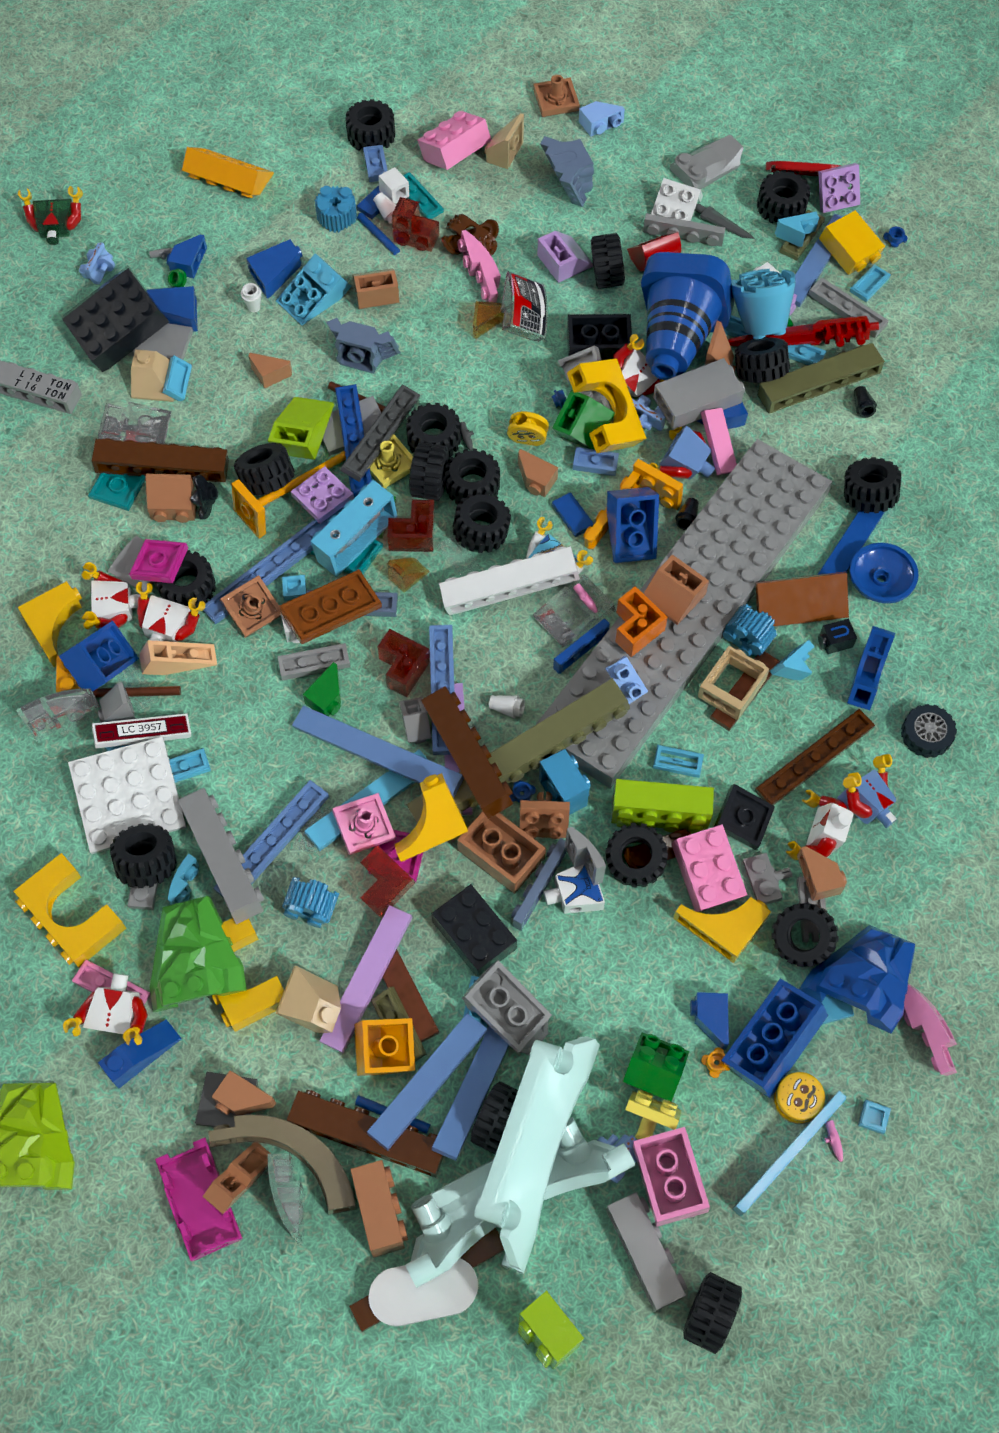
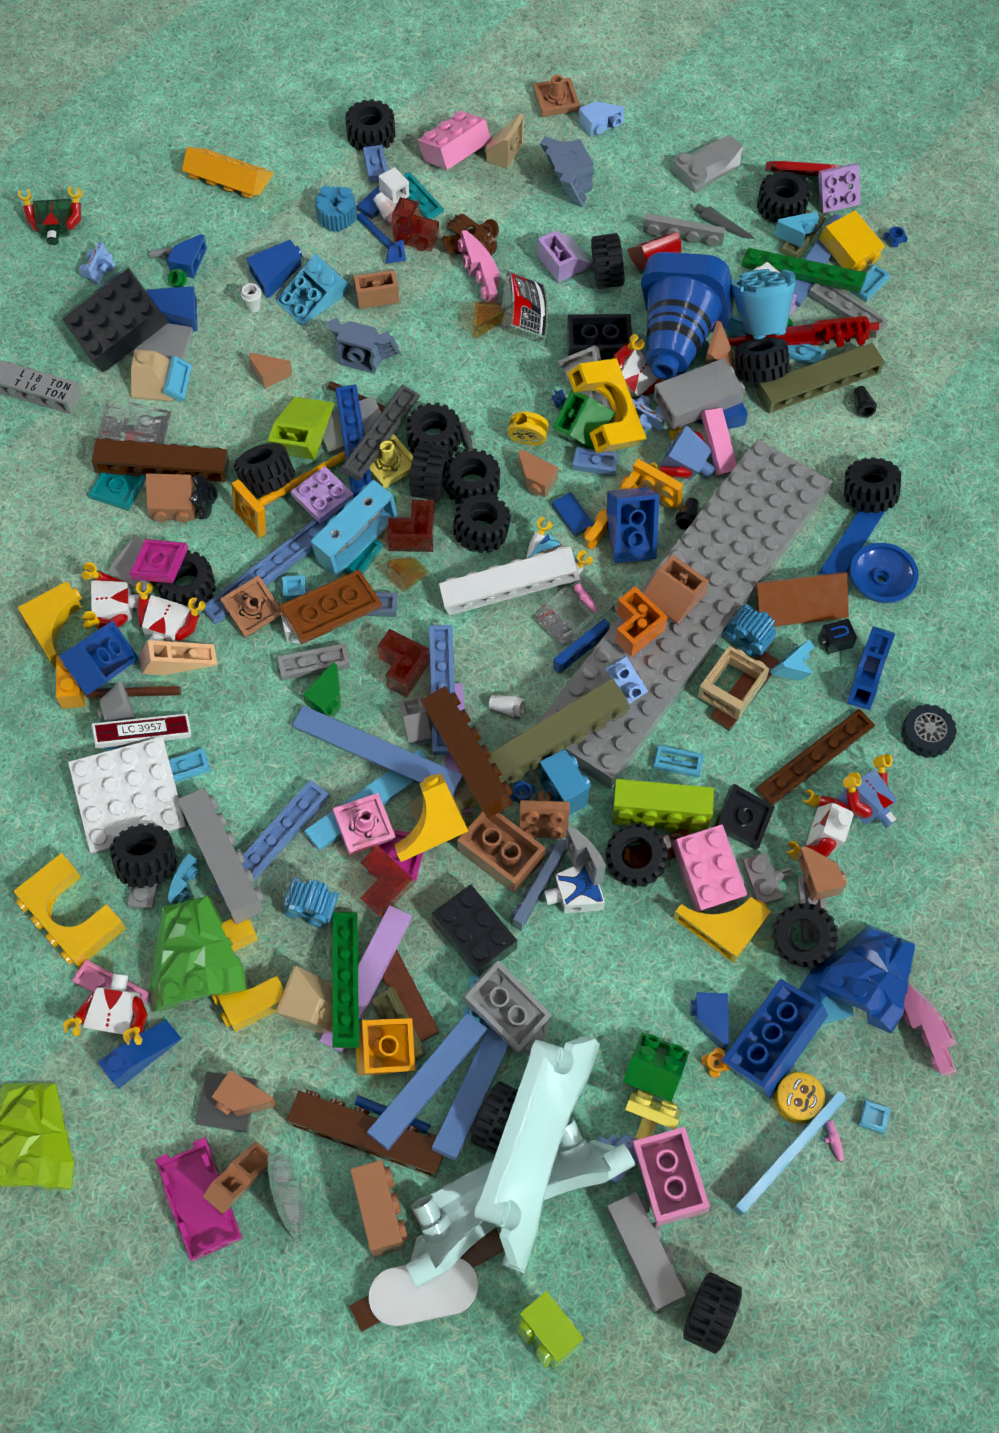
clear slope [16,689,101,743] -> none
dark tan arch [208,1115,356,1215] -> none
white bracket [651,178,703,221] -> none
none -> green plate [332,912,359,1048]
none -> blue tile [386,239,406,264]
none -> green plate [742,247,867,293]

